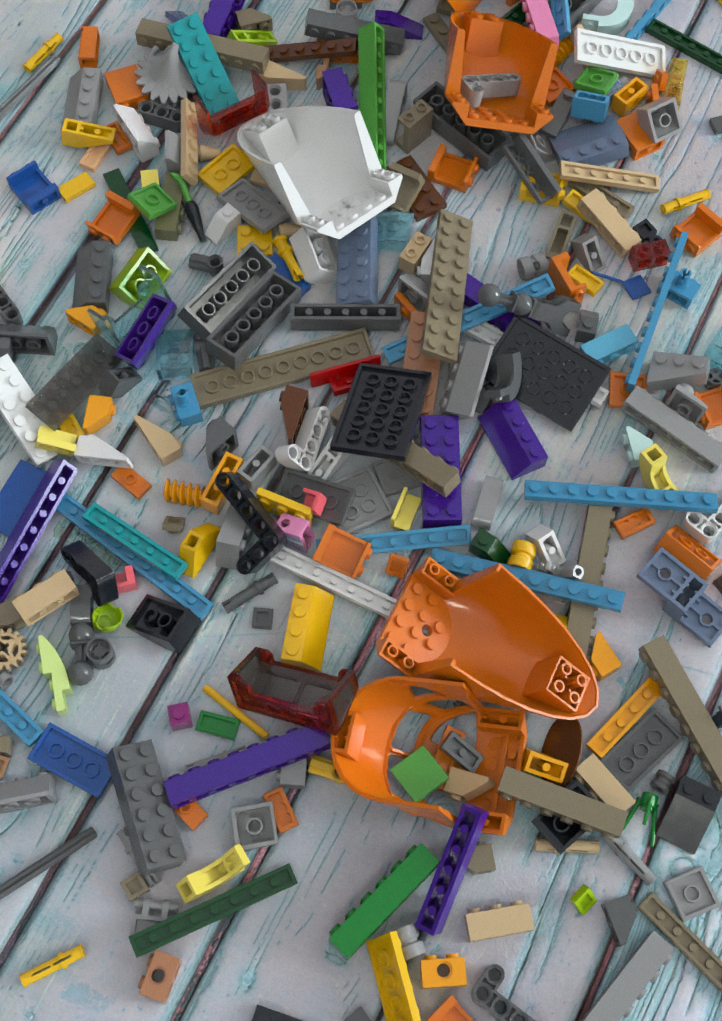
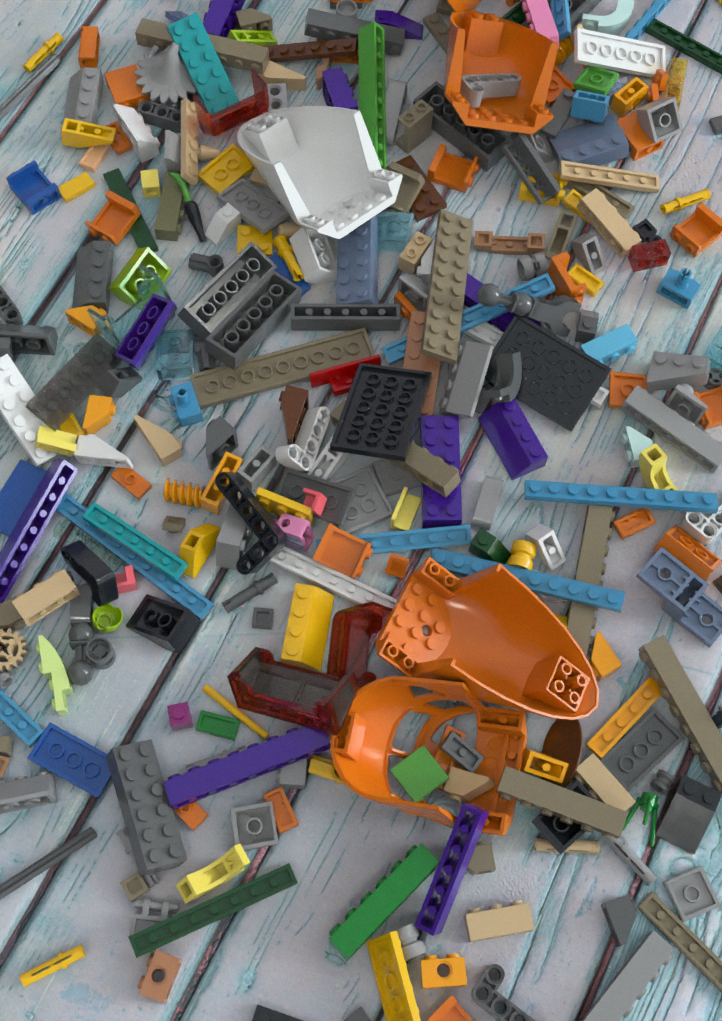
bright green tile [127,182,178,221] -> none
light grey bar [538,561,584,580] -> none
lime plate [569,884,598,916] -> none
blue piece [591,271,652,300] -> none
dark azure plate [624,231,689,393] -> none
none -> clear red windscreen [326,601,392,691]
none -> medium nougat slope [474,231,546,255]

